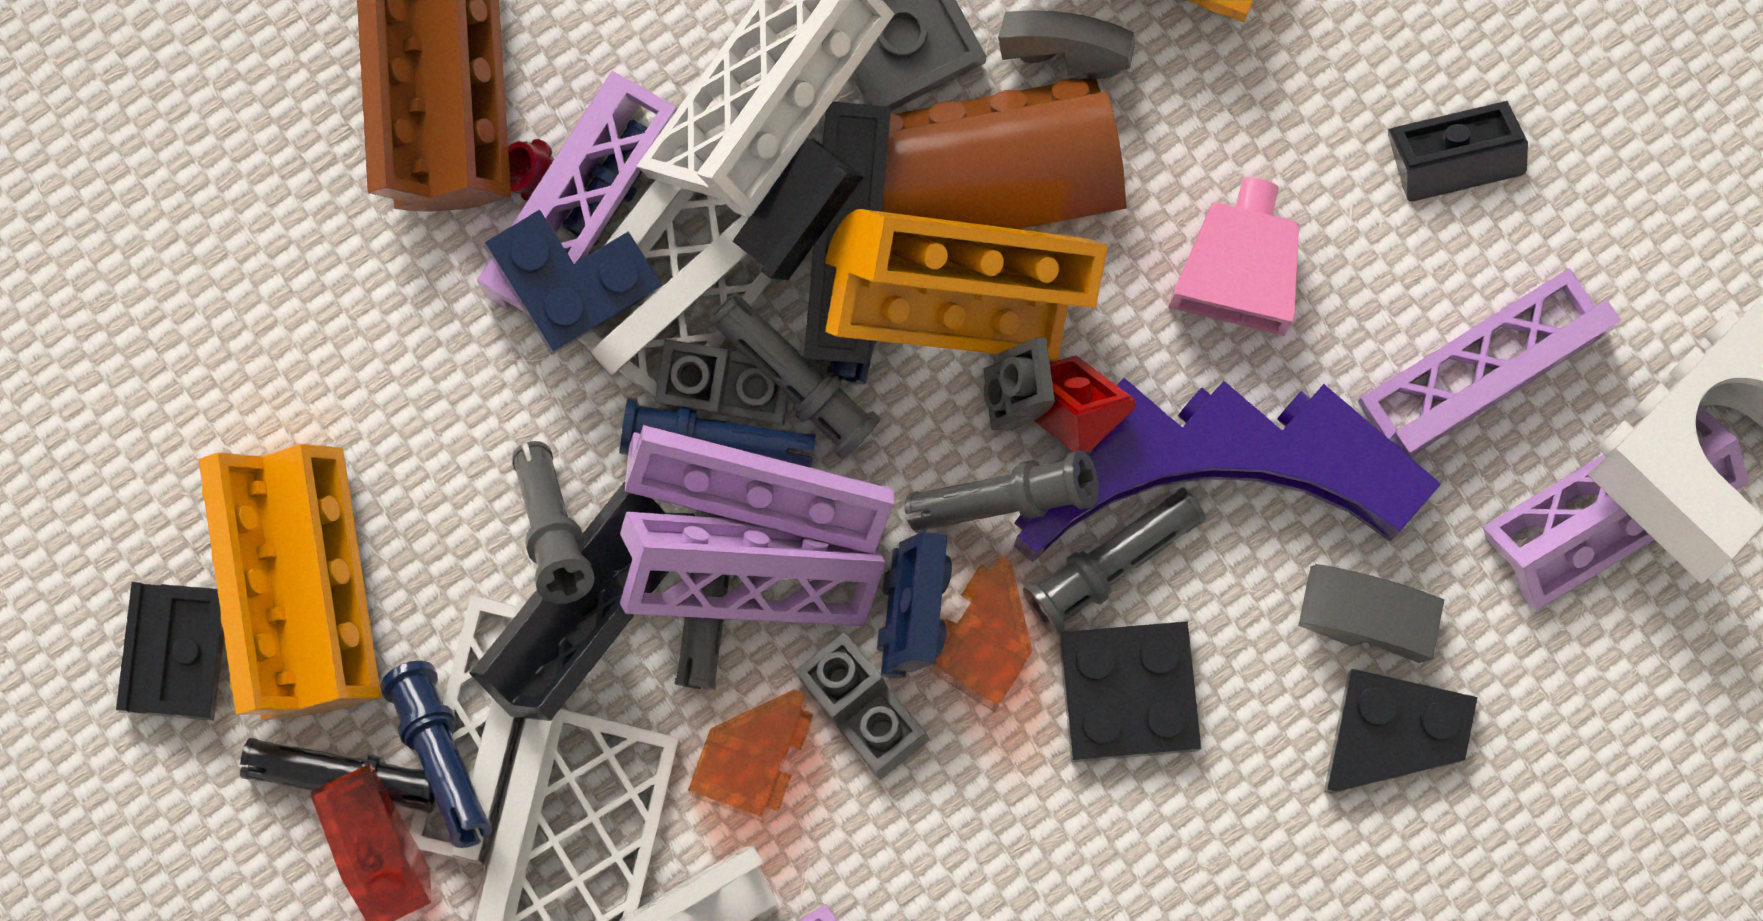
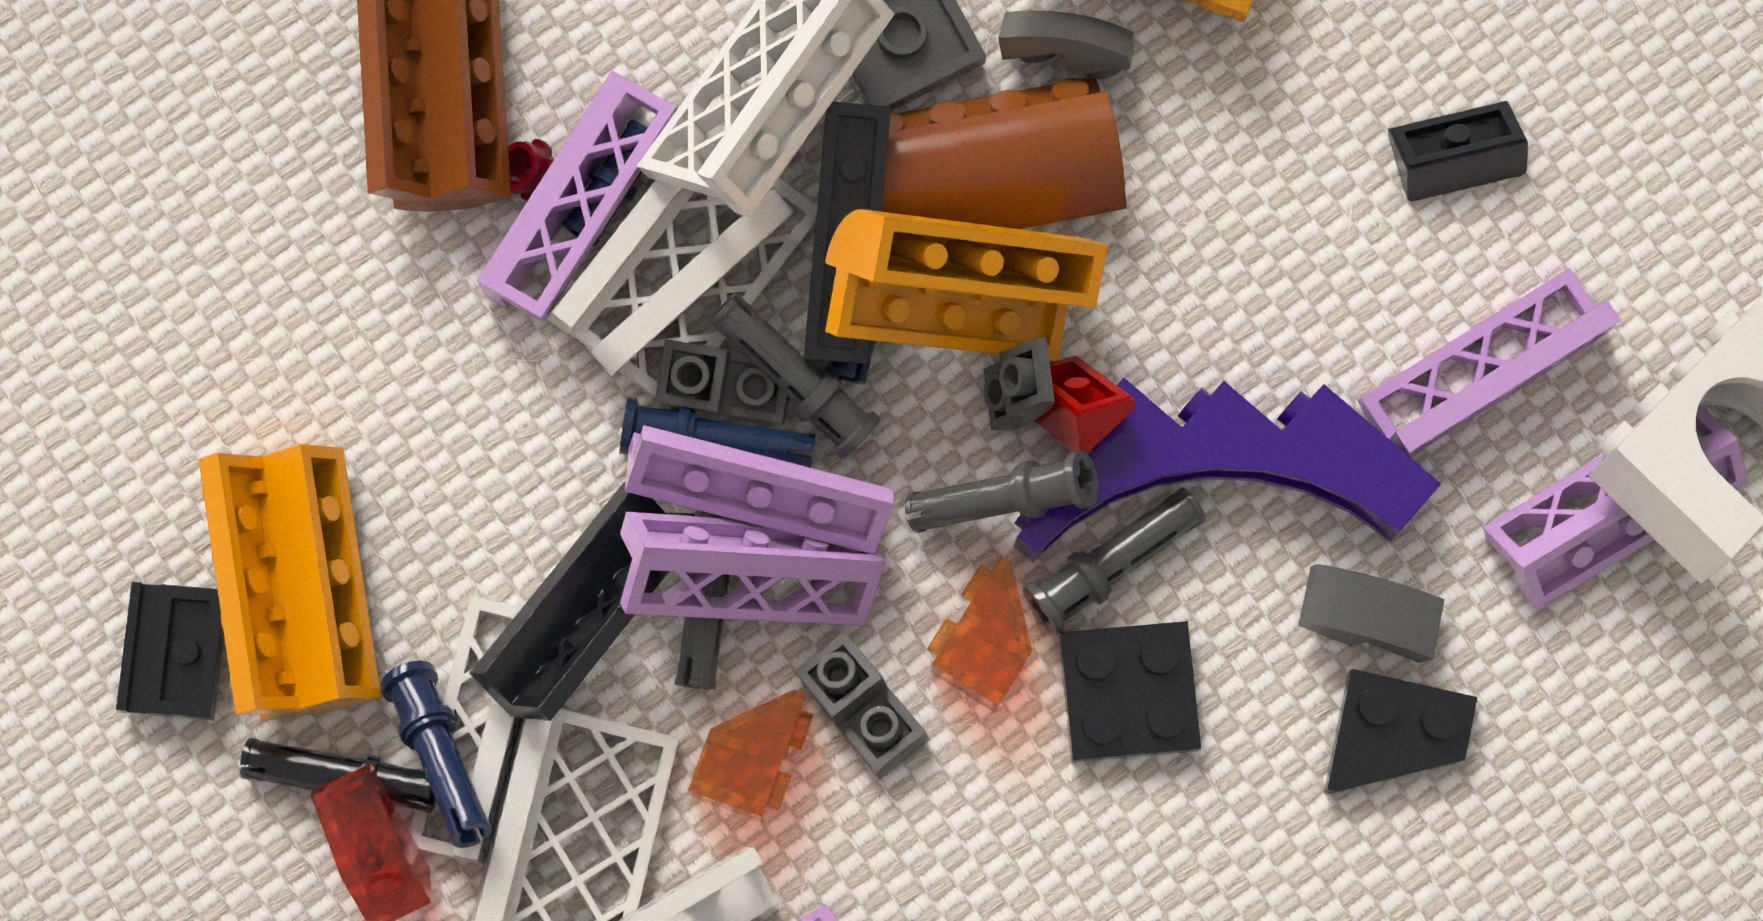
dark blue plate [484,209,663,355] -> none
dark grey pin [511,441,595,604] -> none
black panel [732,137,864,280] -> none
dark blue plate [877,531,952,679] -> none
bright pink torso [1168,177,1299,336] -> none

